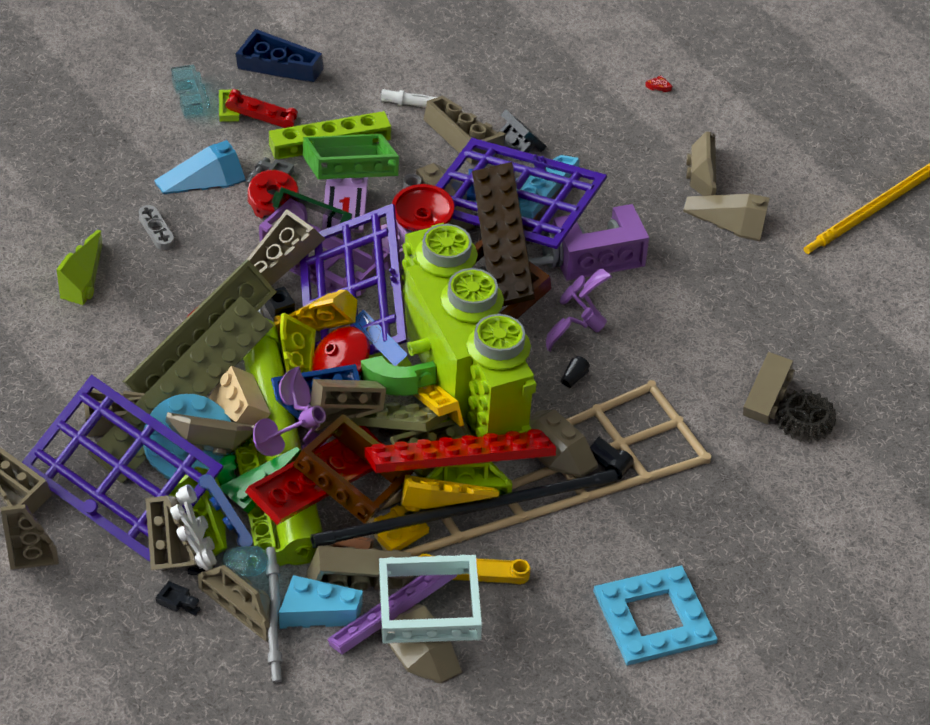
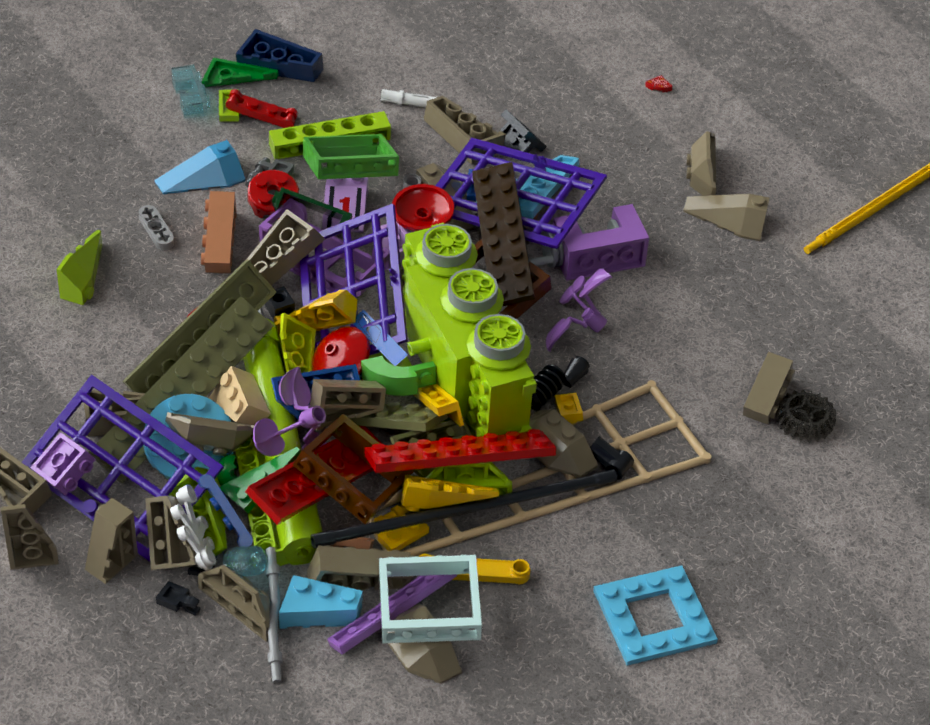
none -> medium lavender plate [30,432,96,496]
none -> dark tan wedge [85,498,138,584]
none -> nougat wedge [201,191,237,273]
none -> green wing [202,57,278,87]
none -> black piece [531,364,567,411]
none -> yellow plate [555,393,584,424]

